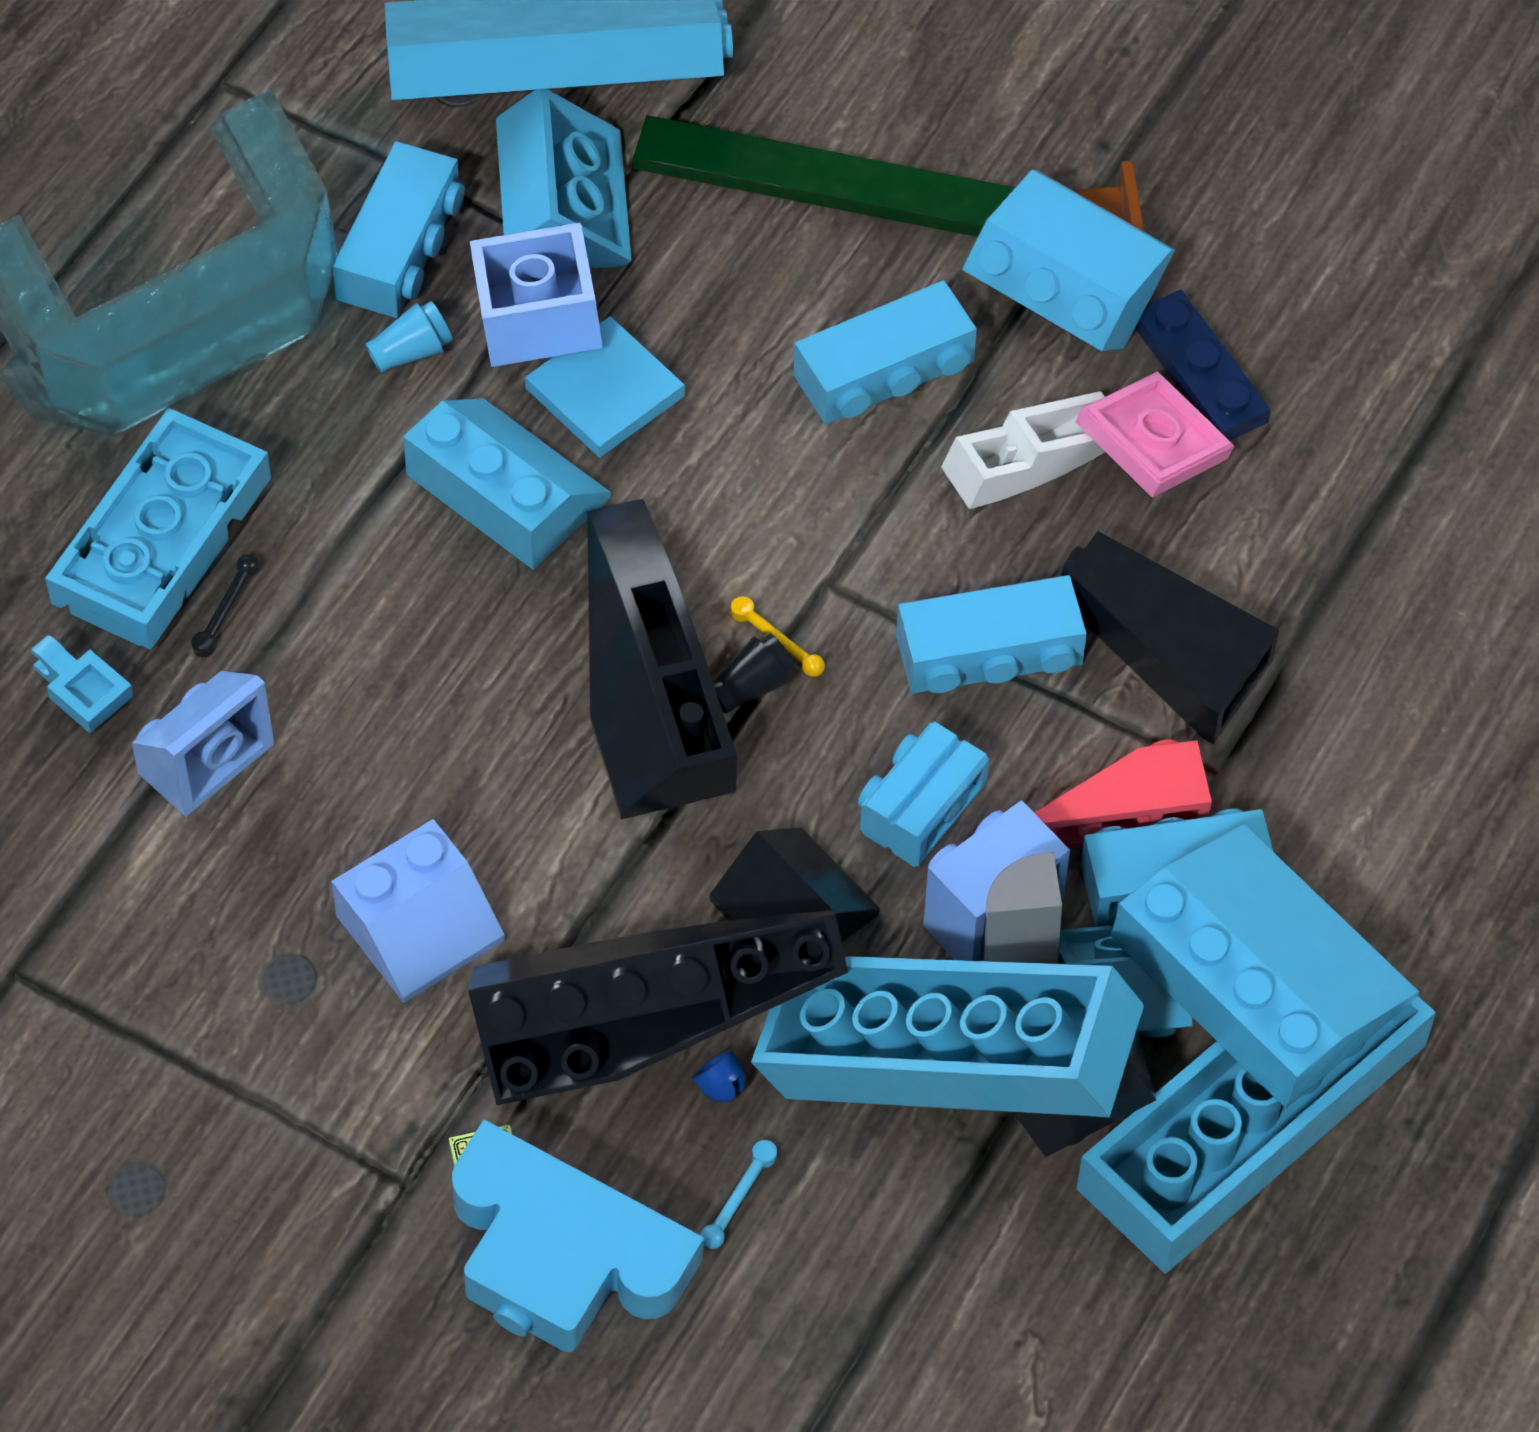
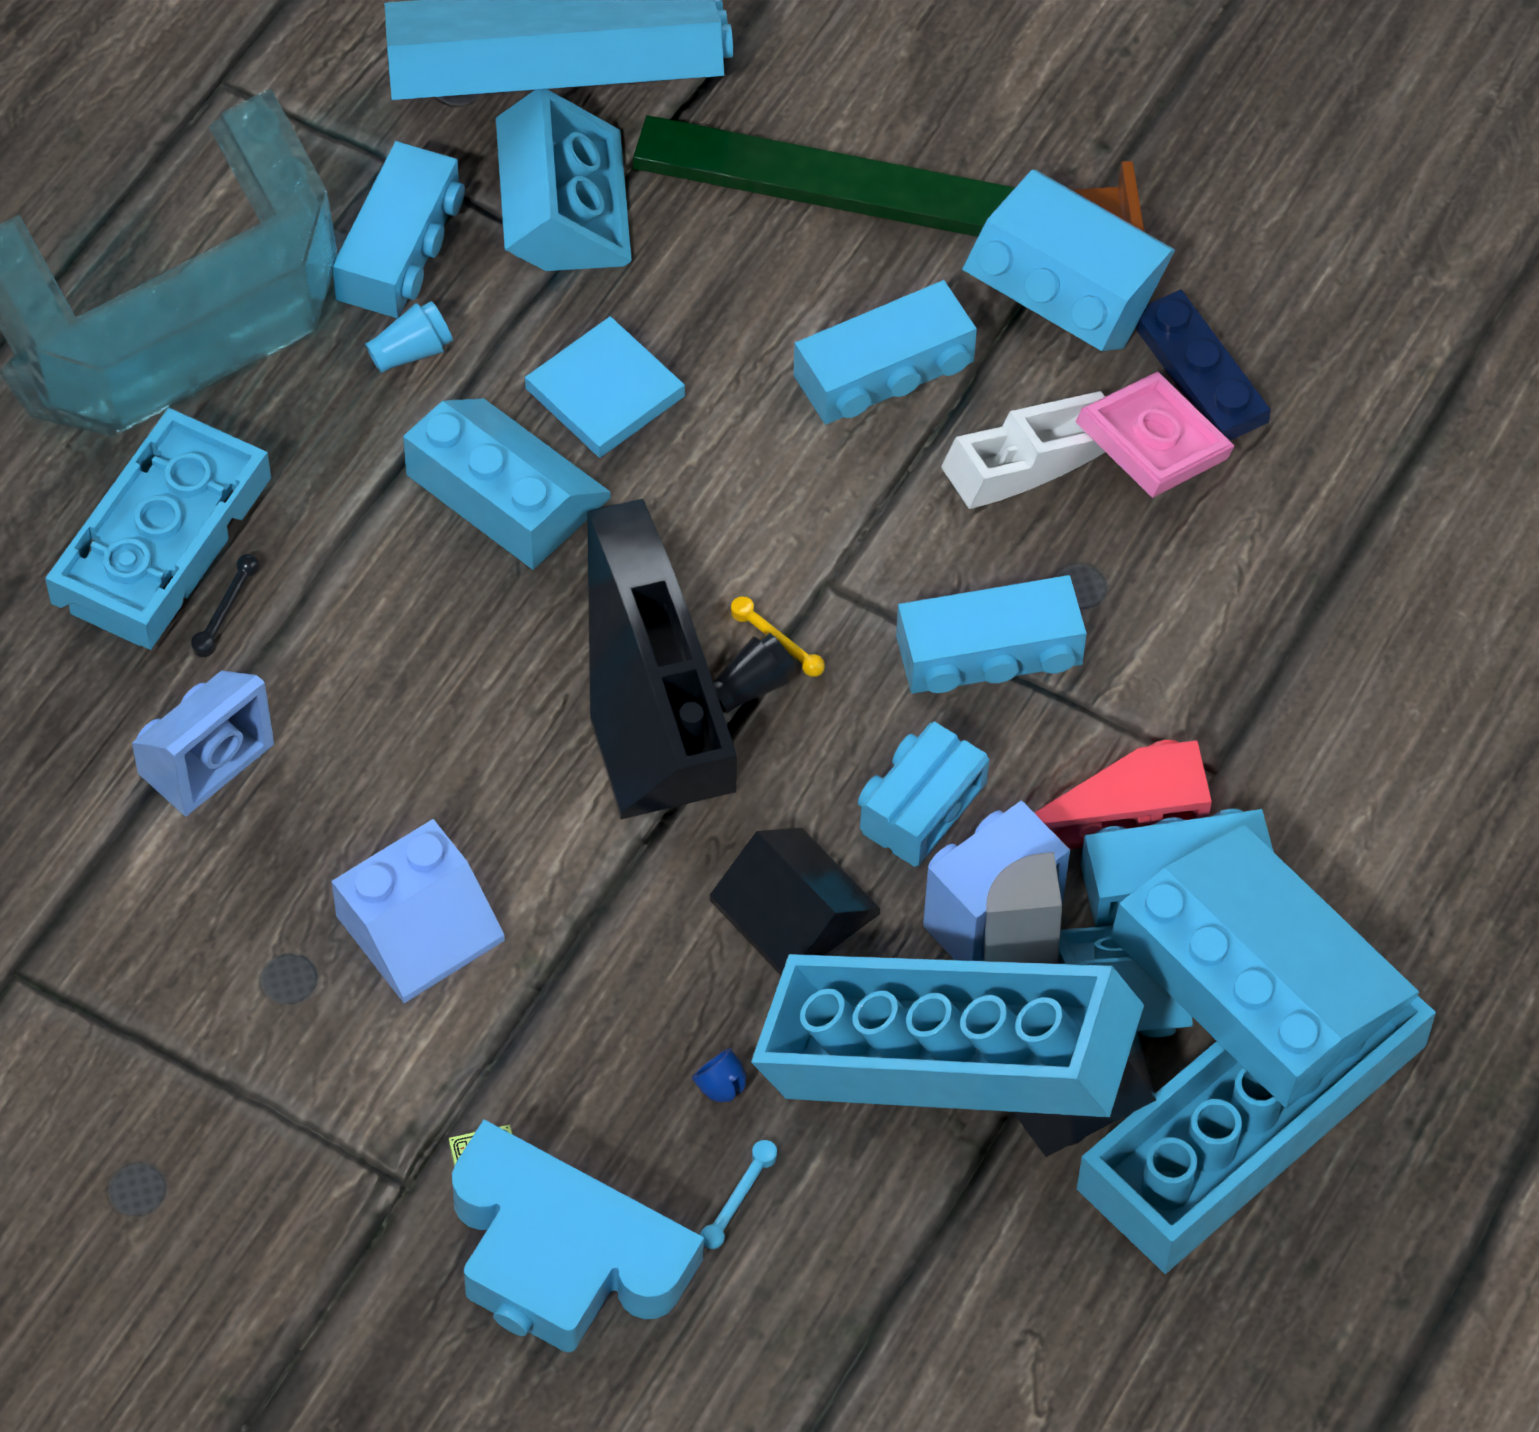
medium azure plate [31,635,133,734] -> none
black wedge [468,910,848,1105] -> none
light blue brick [470,222,603,367] -> none
black slope [1061,531,1279,744] -> none

